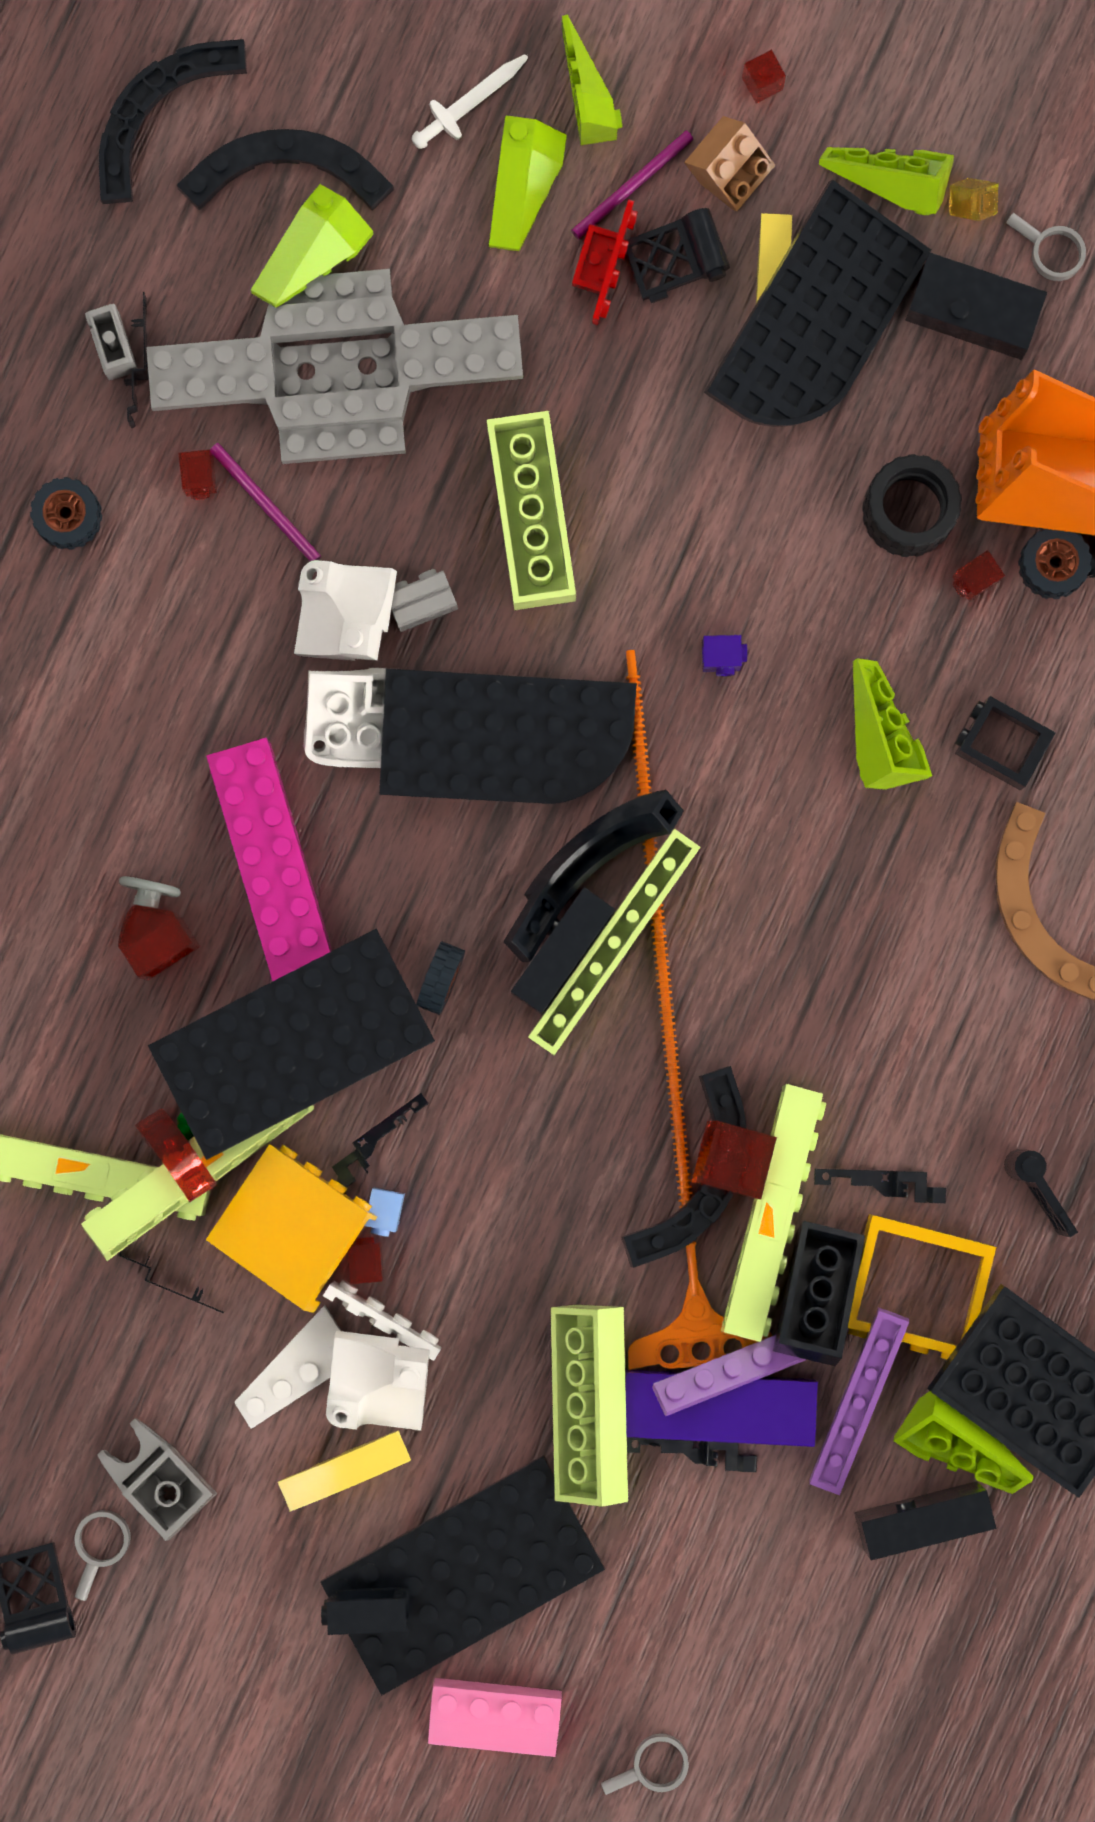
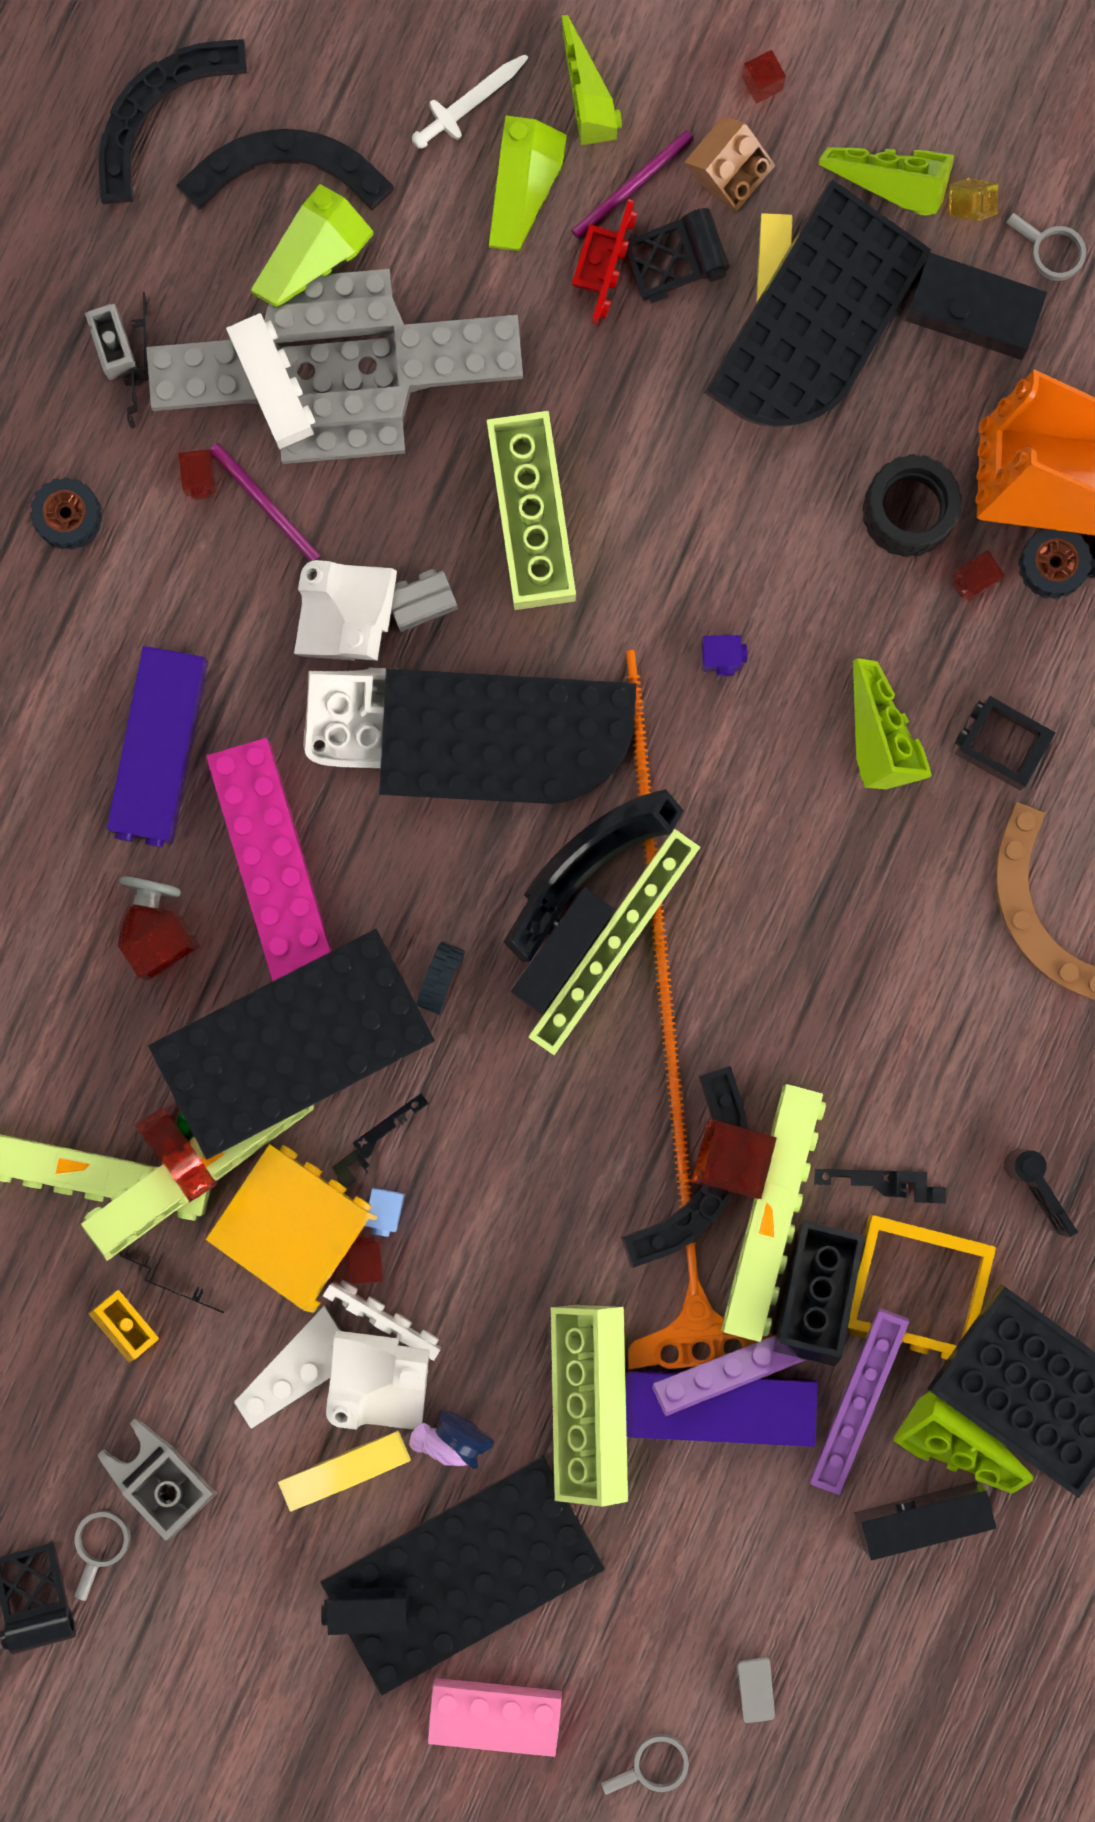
black piece [627,1437,757,1472] -> none
none -> yellow brick [88,1290,159,1362]
none -> dark purple brick [107,646,208,848]
none -> white brick [226,313,316,449]
none -> dark blue piece [409,1411,494,1469]
none -> light grey piece [736,1657,775,1723]

